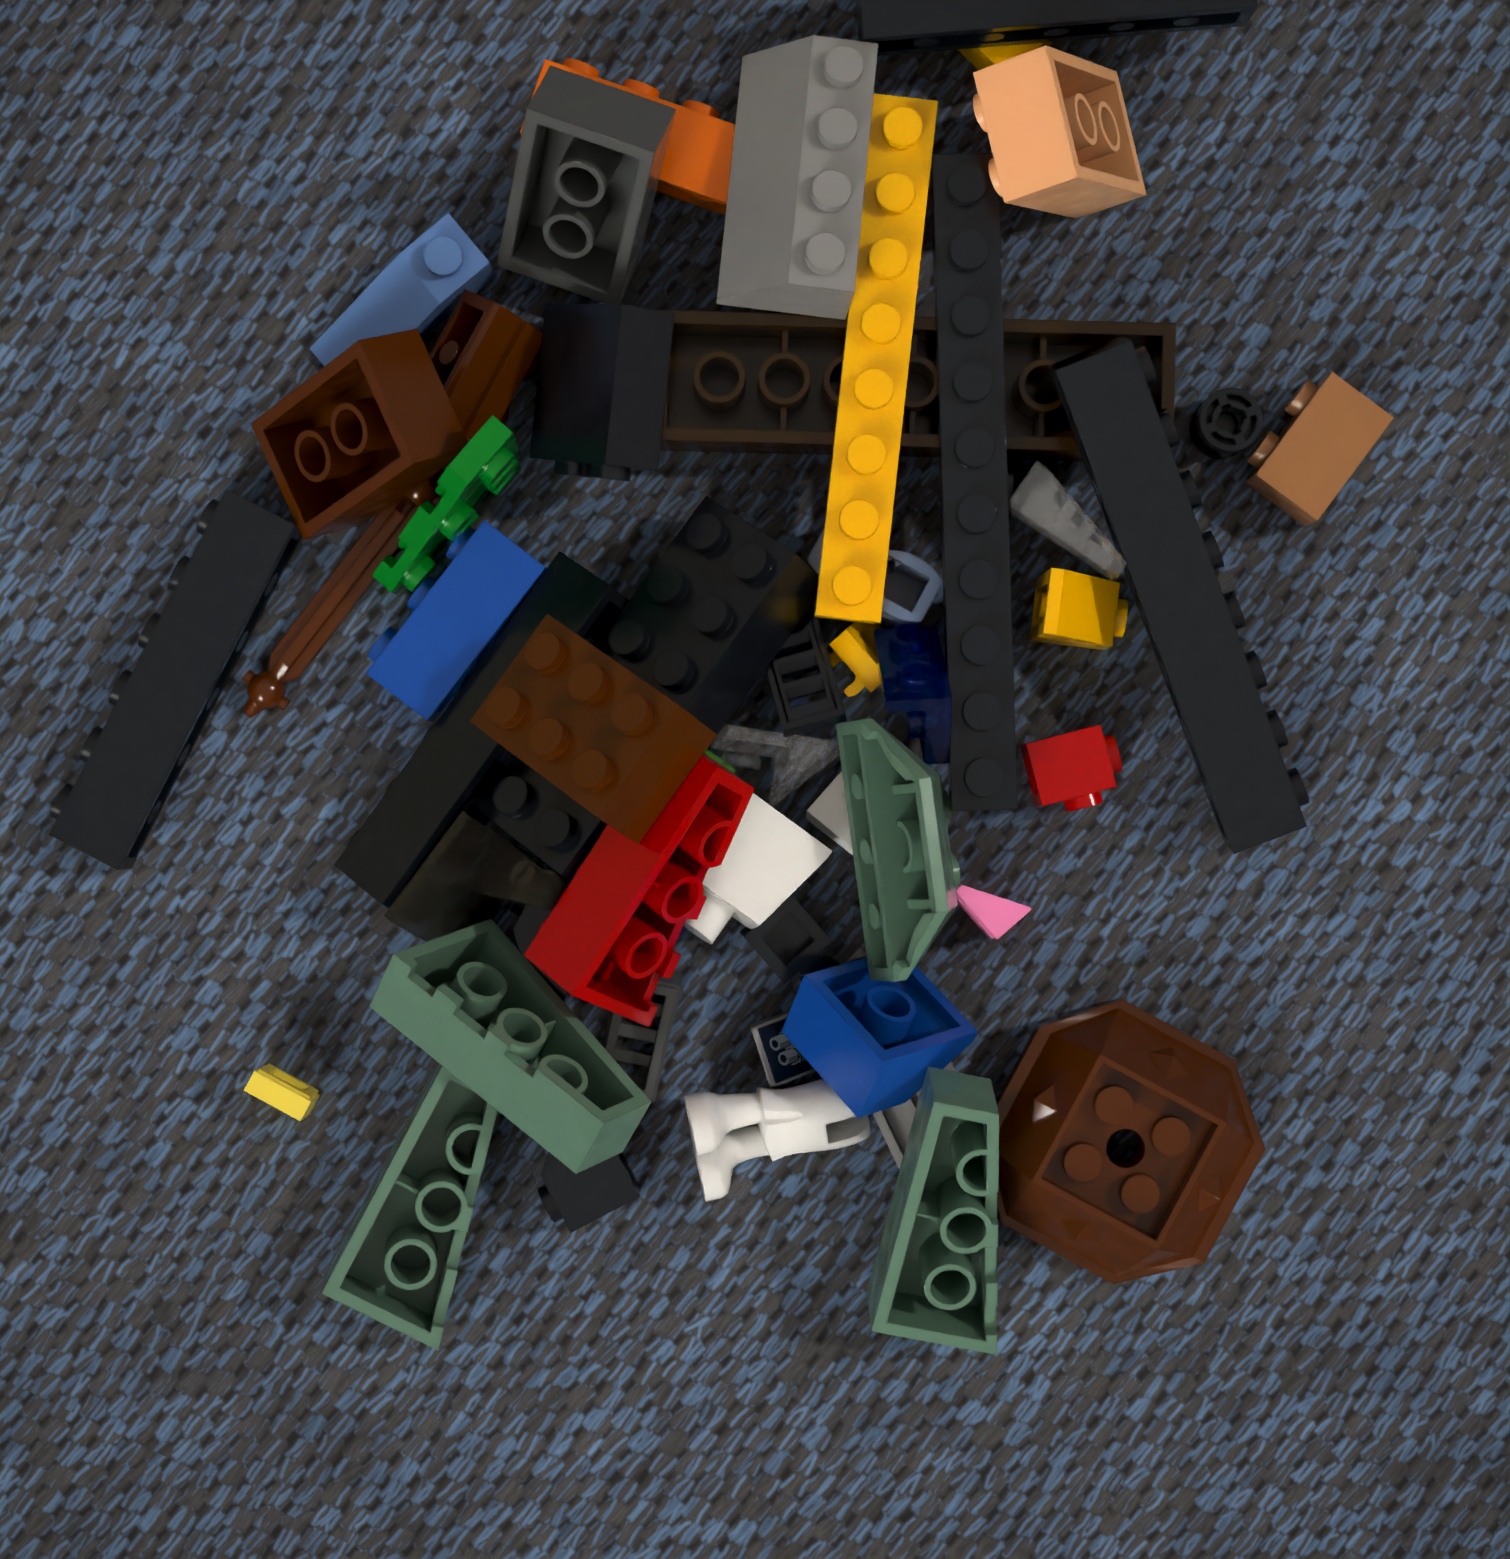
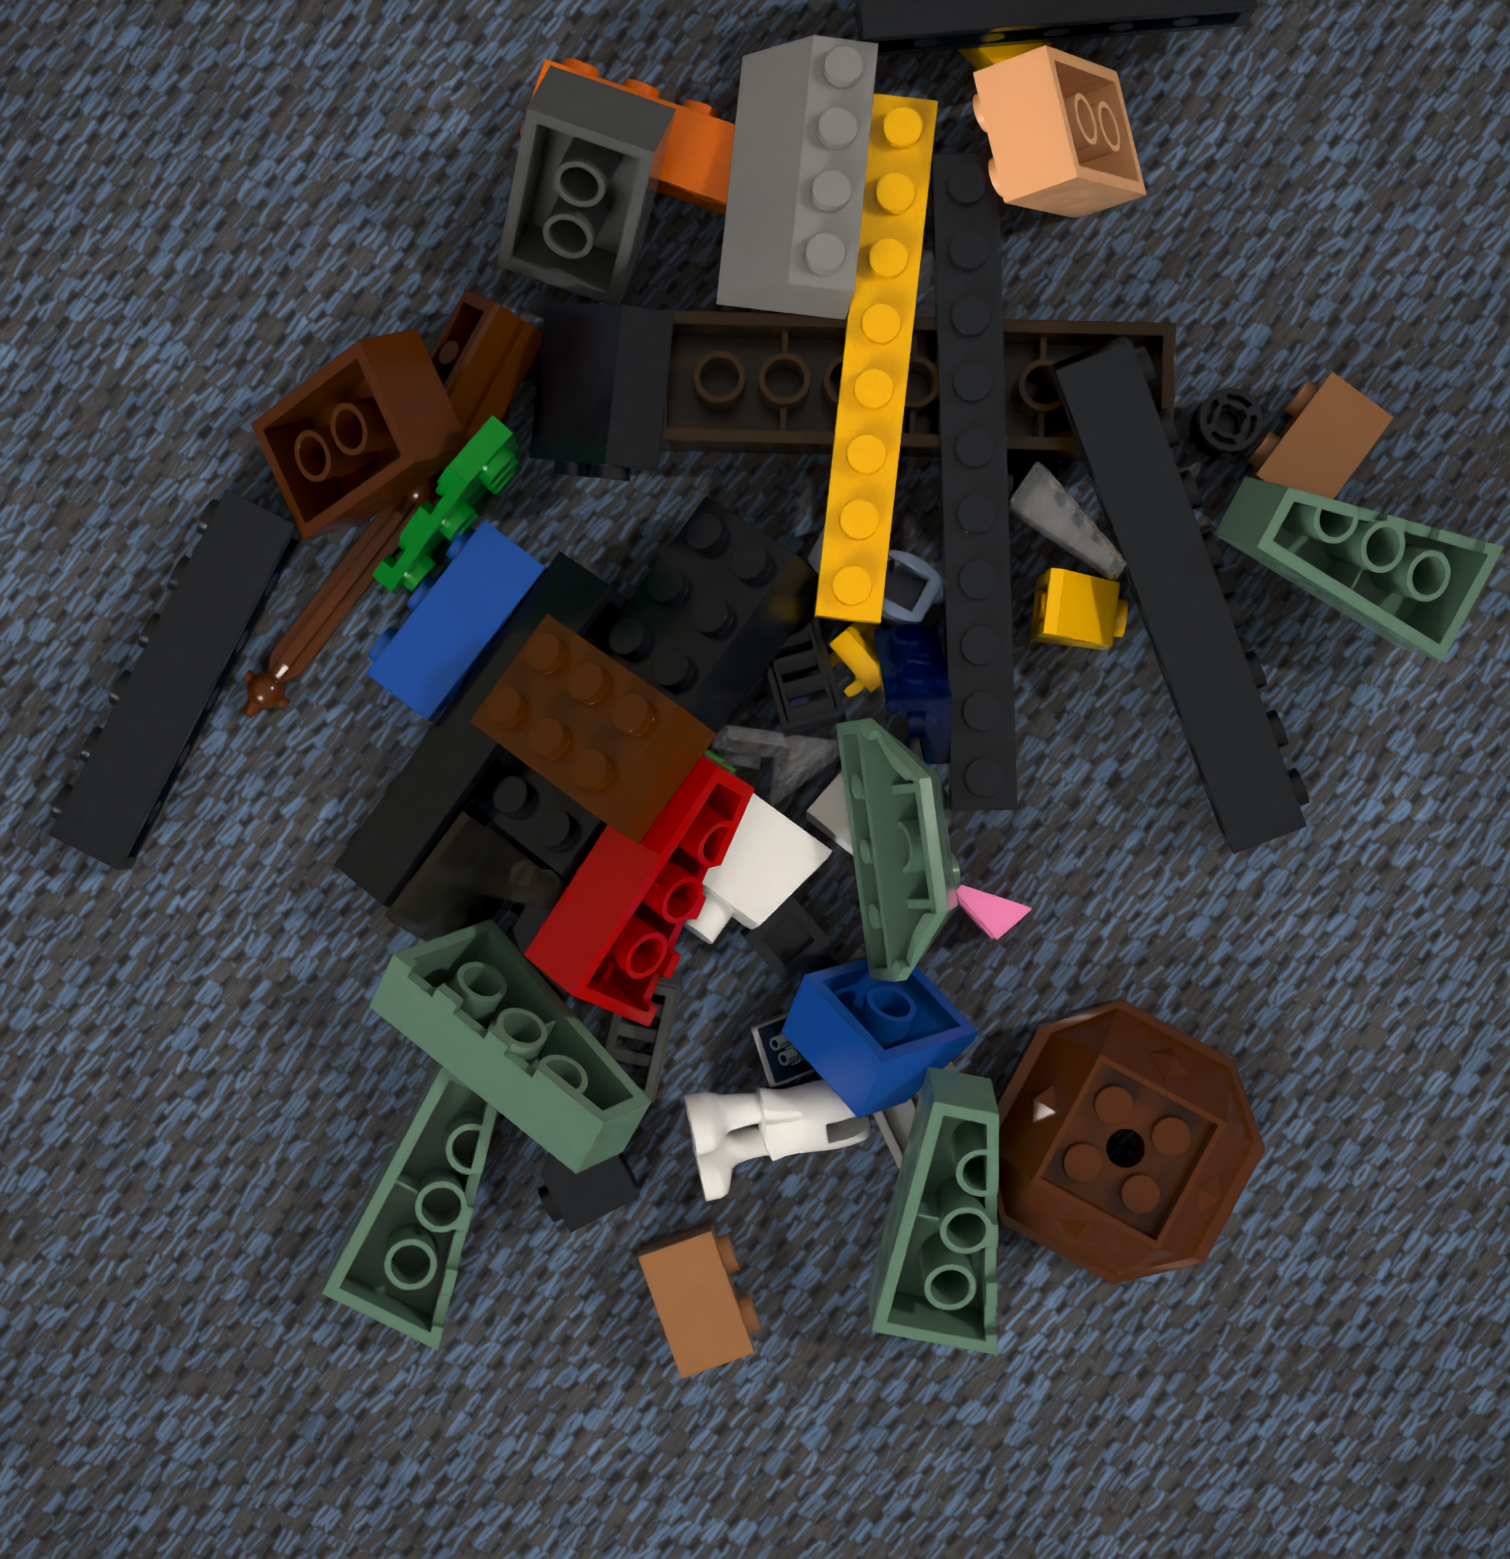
light yellow tile [243,1063,320,1121] -> none
medium blue slope [309,213,496,366] -> none
red brick [1019,724,1122,812] -> none
none -> medium nougat brick [638,1221,762,1379]
none -> sand green wedge [1214,476,1504,662]

